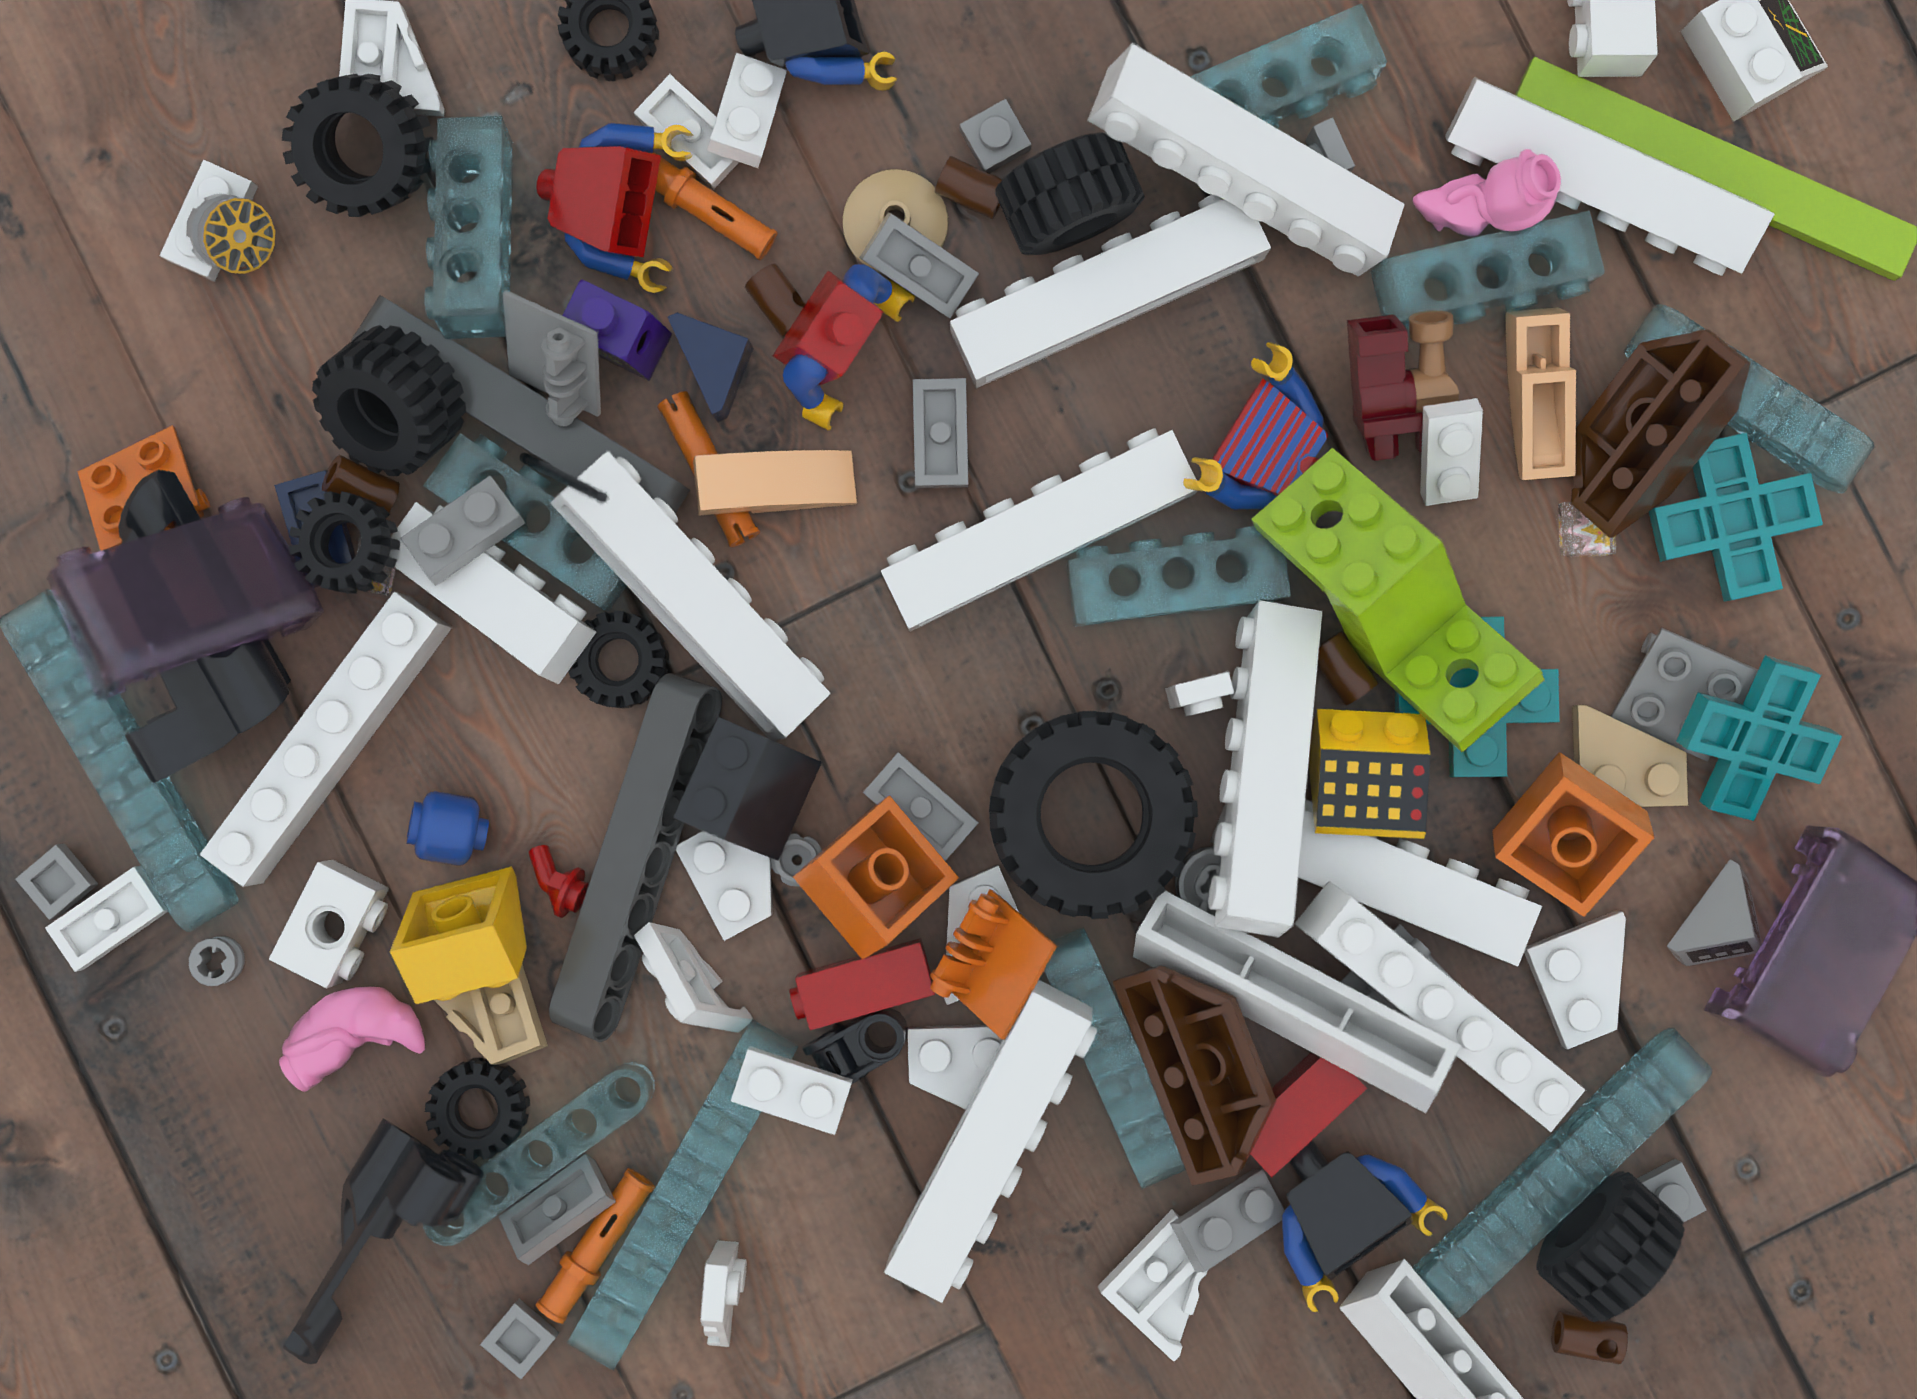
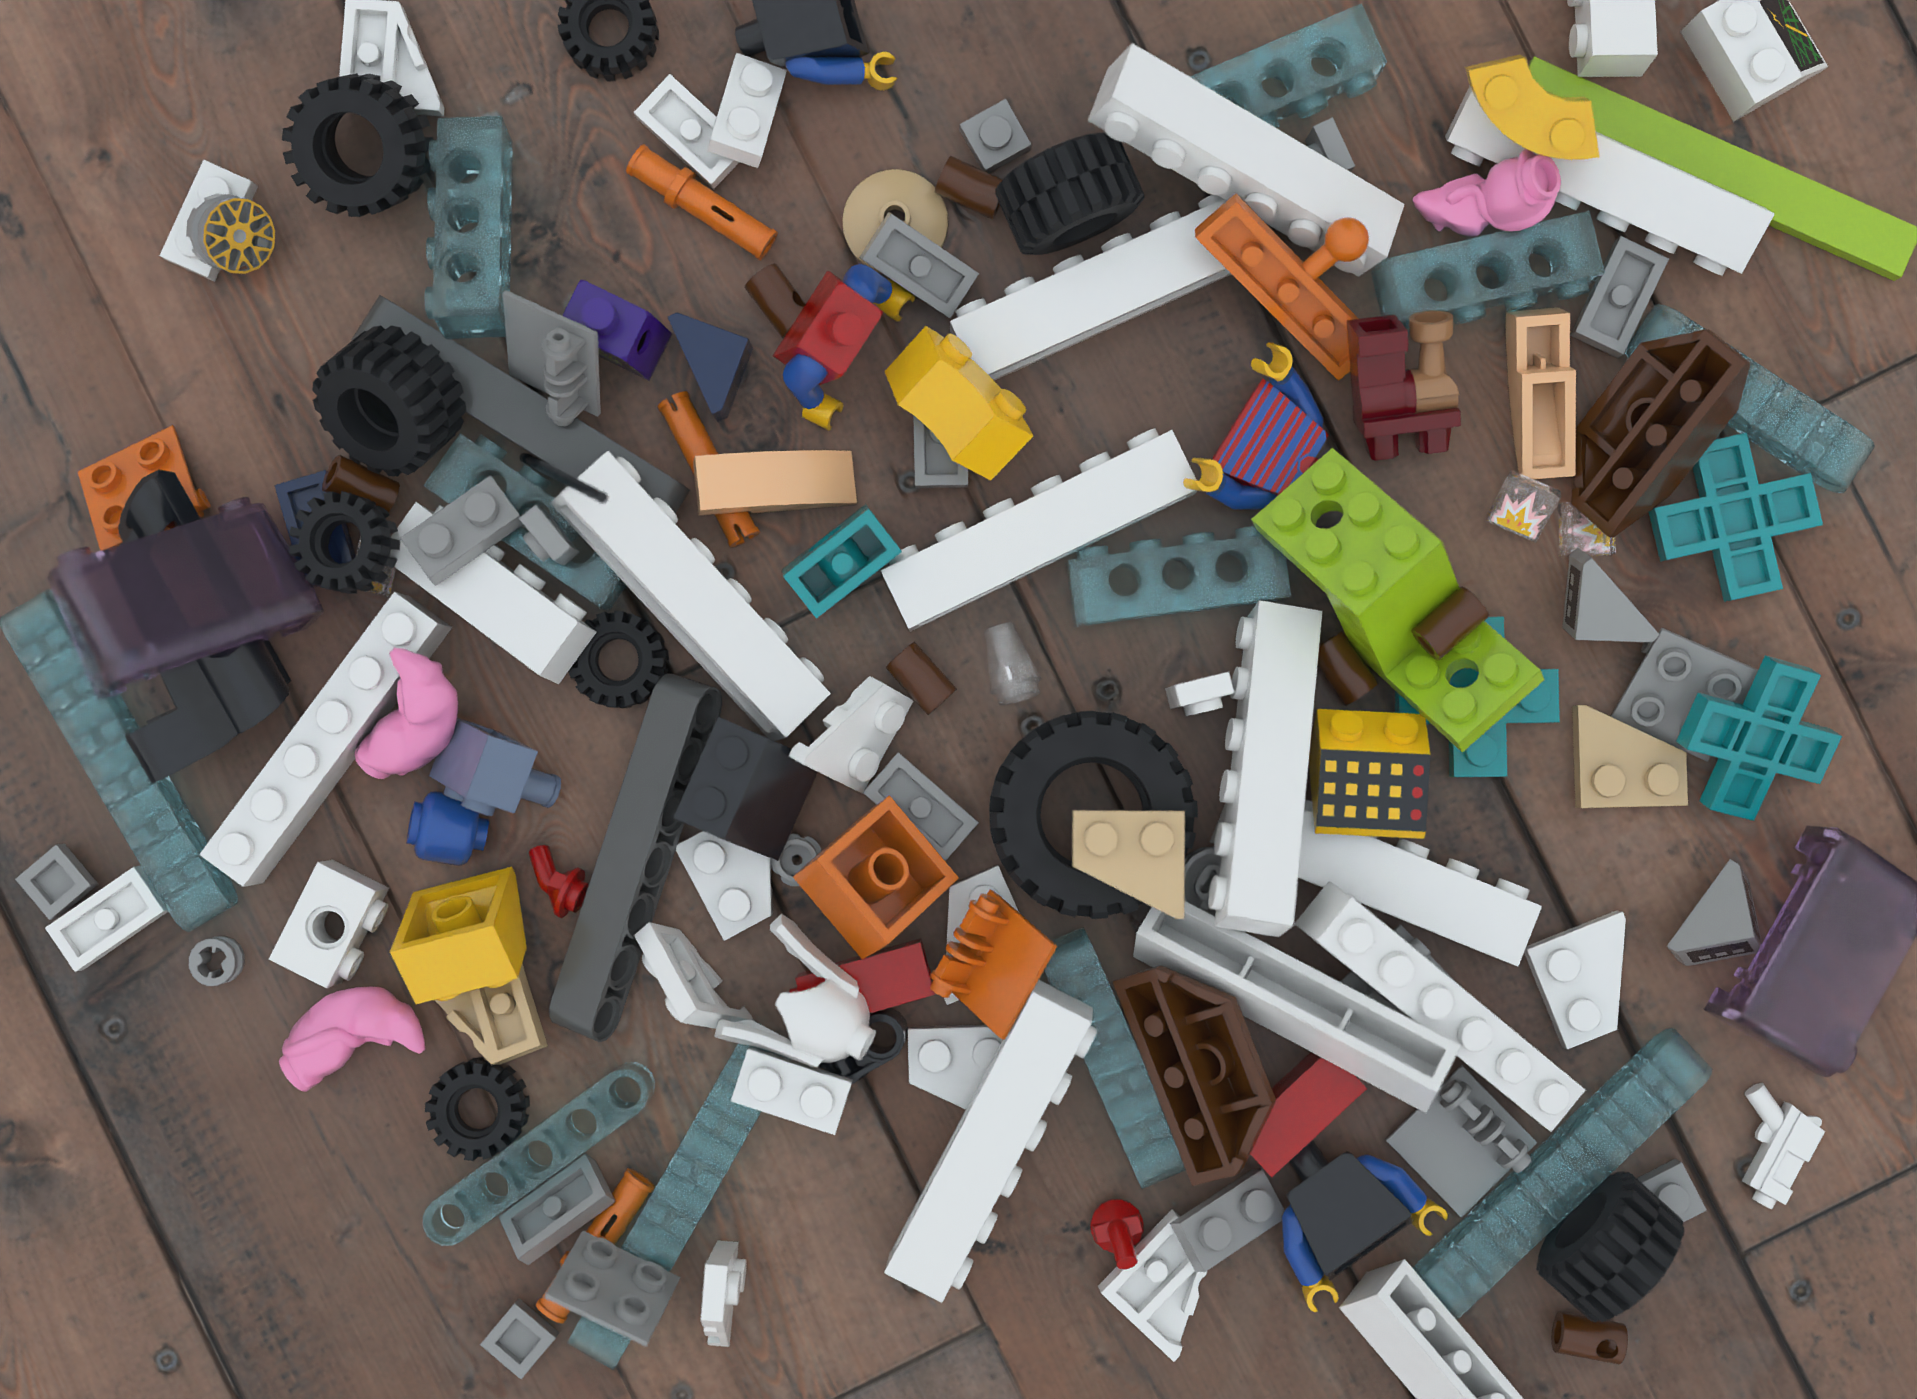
black panel [283,1118,485,1364] -> none
red torso [536,123,694,293] -> none
white plate [1420,398,1483,506] -> none
orange brick [1492,752,1655,917] -> none
none -> bright pink animal [354,648,458,779]
none -> sand blue brick [429,718,561,816]
none -> light grey plate [519,505,580,566]
none -> light grey hinge [544,1231,681,1346]
none -> white piece [714,914,876,1067]
none -> teal brick [782,504,902,619]
none -> white wing [788,676,914,794]
none -> yellow brick [884,326,1033,480]
none -> reddish brown piece [885,641,957,715]
none -> clear cone [984,623,1042,705]
none -> tan wing [1072,810,1185,919]
none -> red plate [1090,1199,1144,1270]
none -> orange plate [1195,193,1369,381]
none -> light grey hinge [1385,1065,1537,1218]
none -> reddish brown piece [1412,586,1489,660]
none -> yellow brick [1465,54,1600,160]
none -> tile [1487,470,1561,543]
none -> light grey slope [1562,548,1660,643]
none -> light grey plate [1570,236,1669,358]
none -> white piece [1742,1083,1825,1210]

